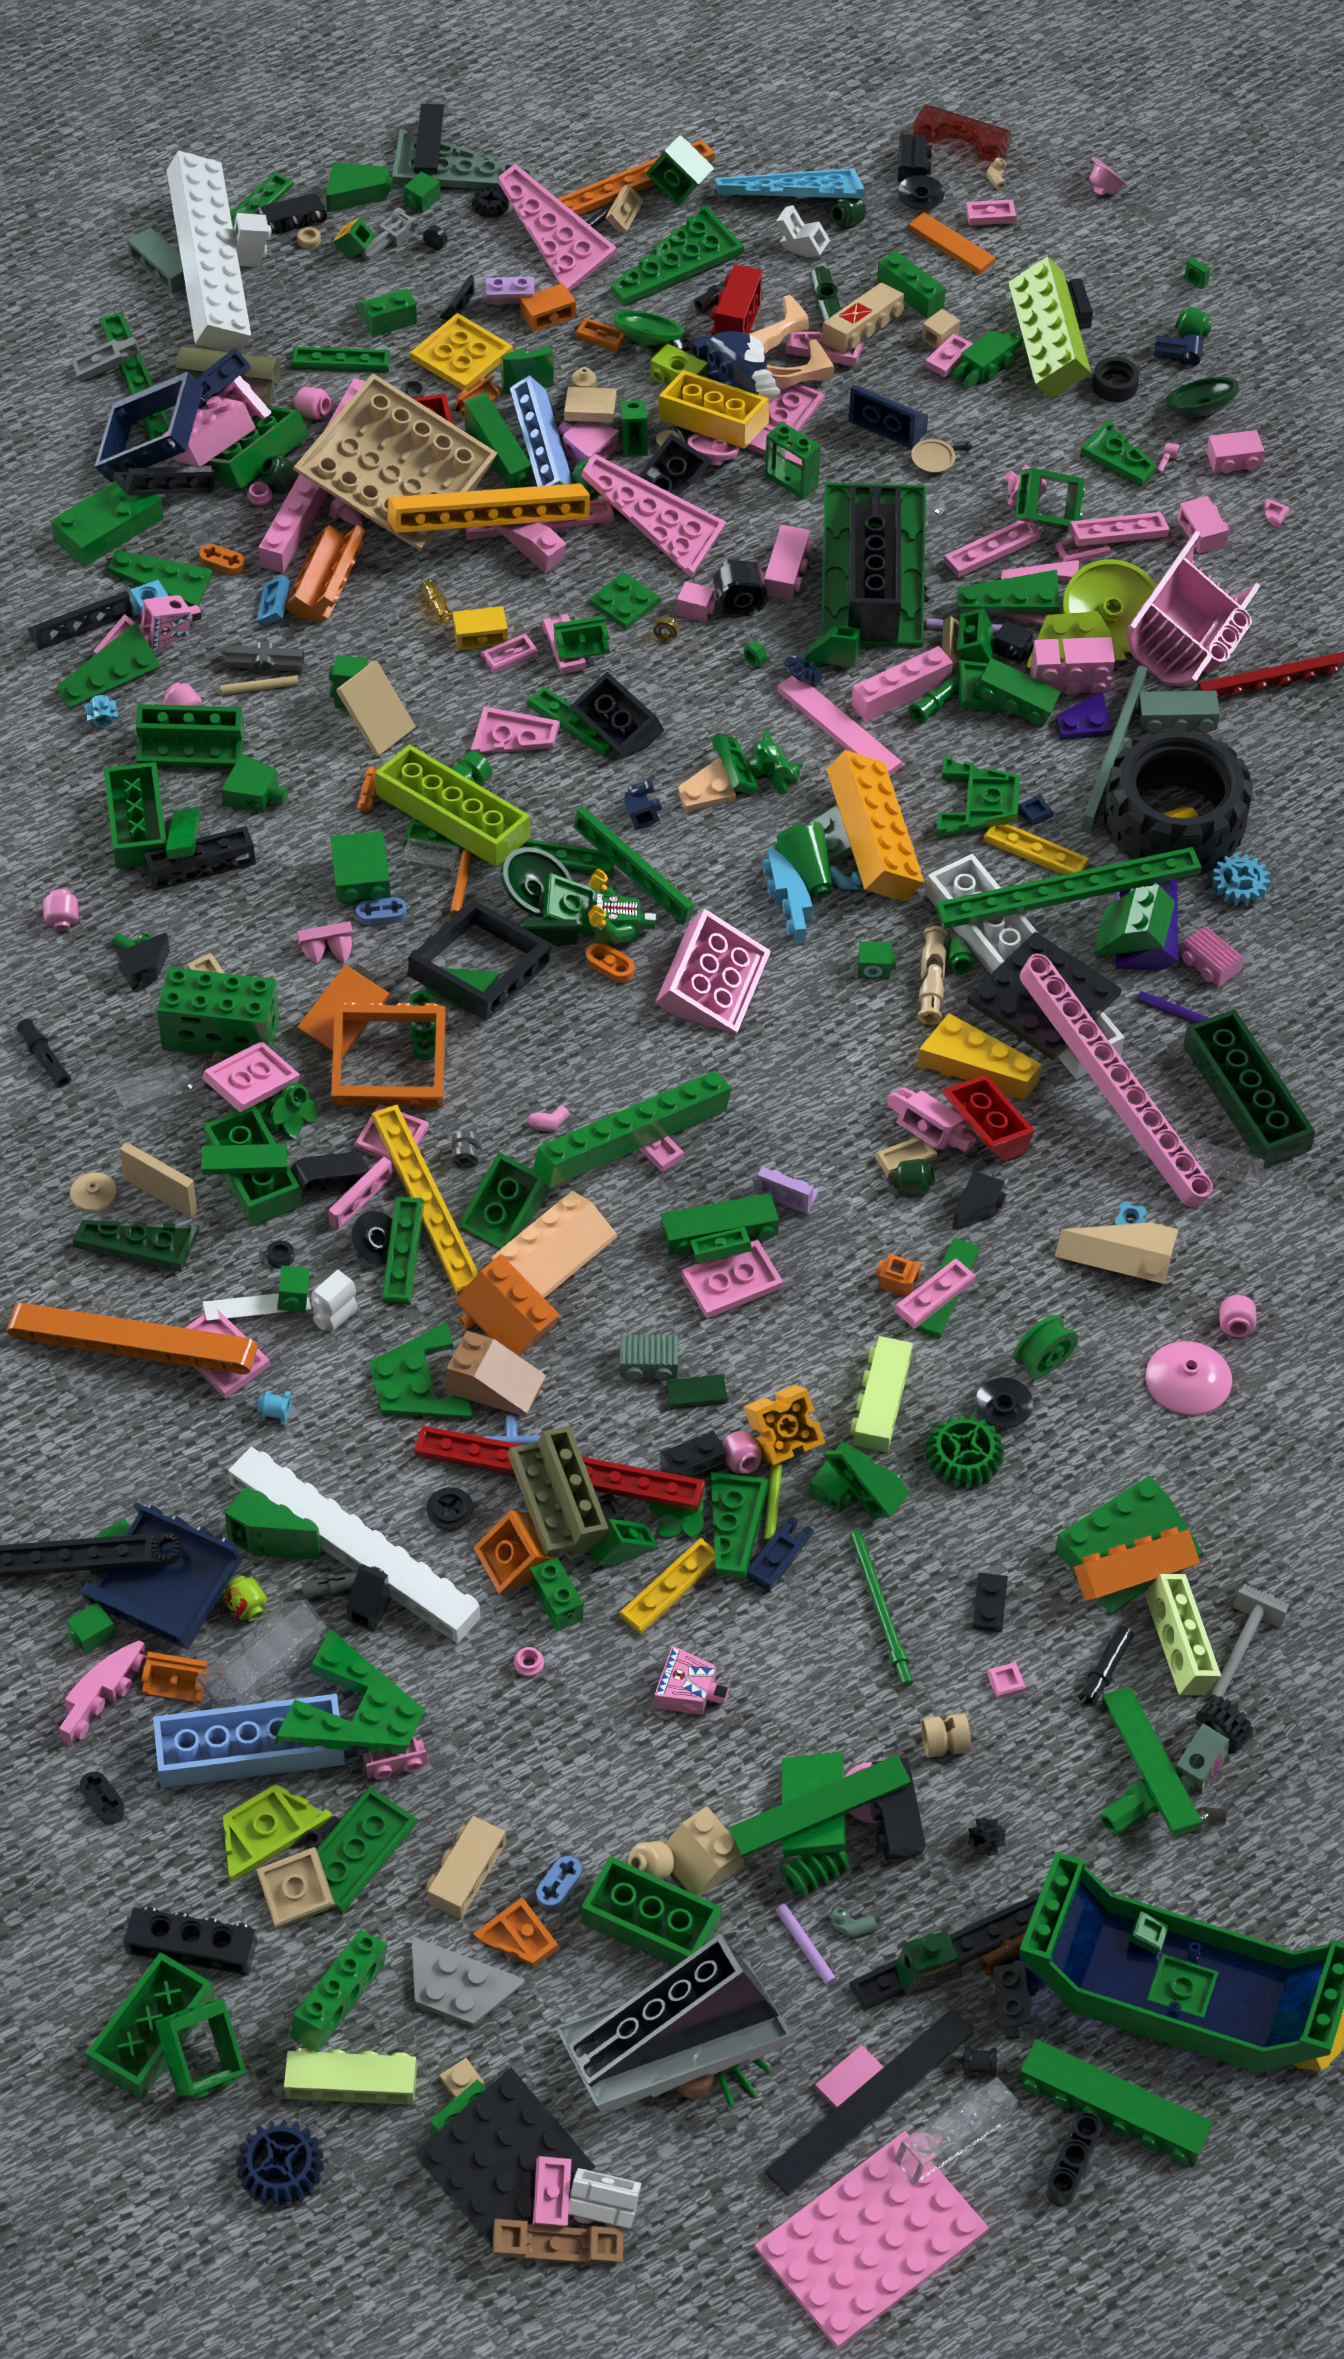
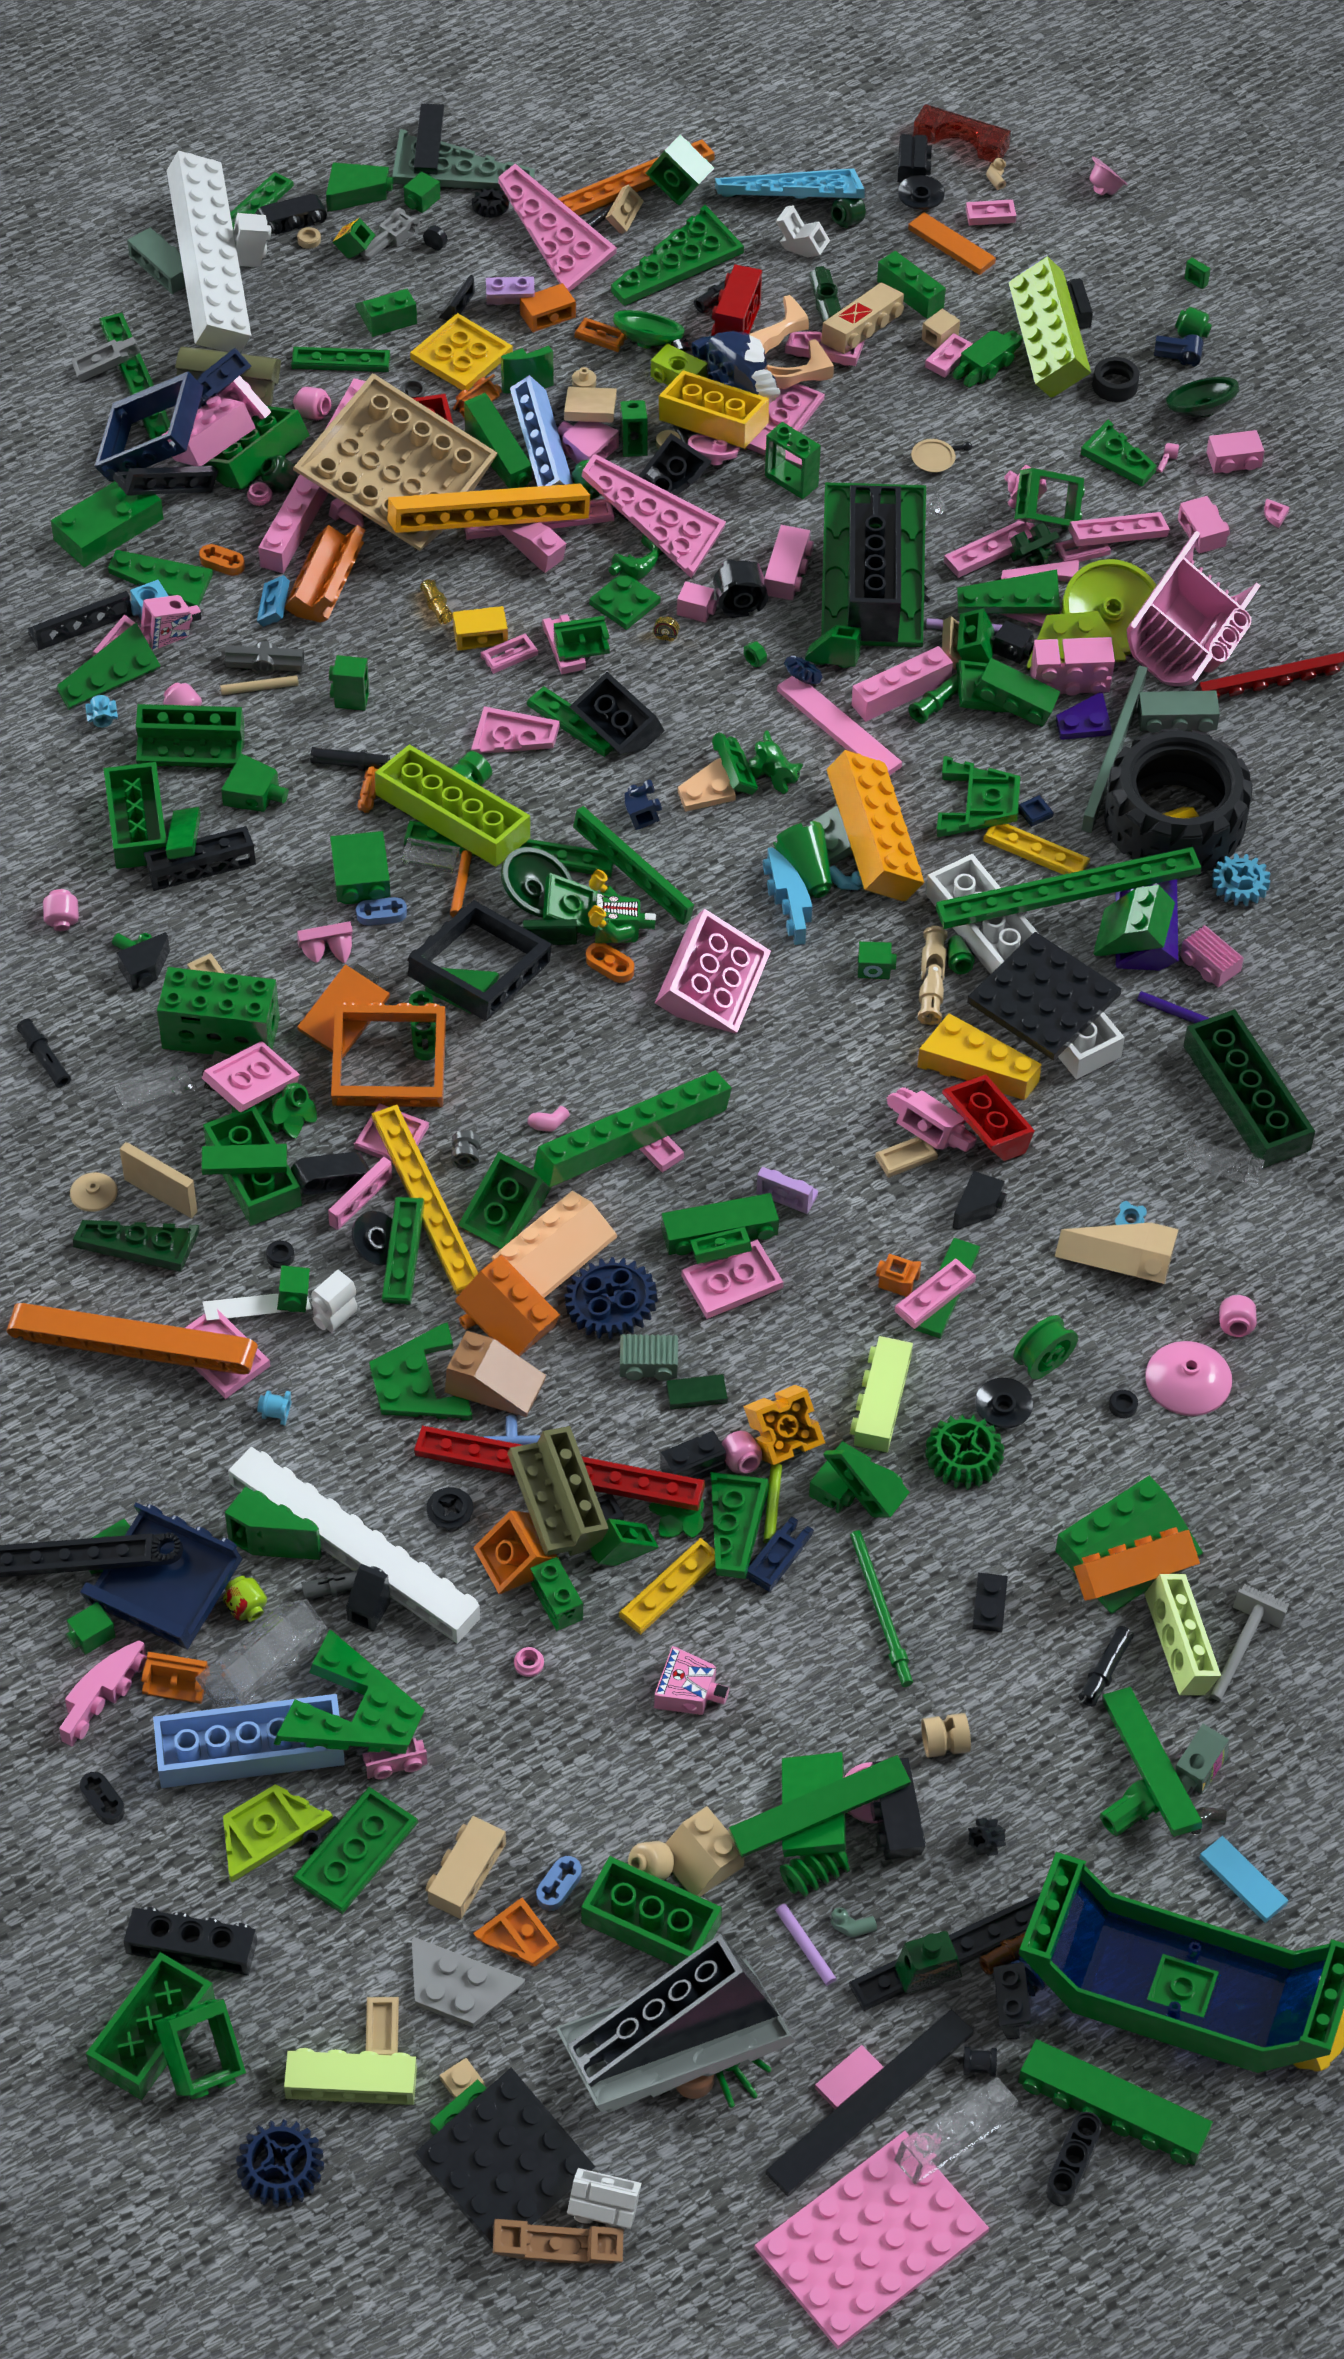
tan tile [256,1847,336,1929] -> none
green brick [290,1929,387,2053] -> none
tan tile [336,661,416,756] -> none
bright pink plate [533,2156,571,2227] -> none
dark blue slope [848,385,928,449] -> none
dark green head [892,1159,935,1196] -> none
bright pink tile [987,1662,1026,1699] -> none
bright pink beam [1020,954,1213,1208] -> none
green tile [1129,1911,1169,1955] -> none
black tyre [1195,1696,1253,1754] -> none
none -> black pin [310,747,390,771]
none -> tan tile [366,1997,399,2056]
none -> dark blue gear [565,1257,658,1340]
none -> green animal [608,534,662,580]
none -> dark green hips [1010,522,1059,565]
none -> black tile [1109,1390,1138,1418]
none -> medium azure tile [1200,1836,1288,1923]

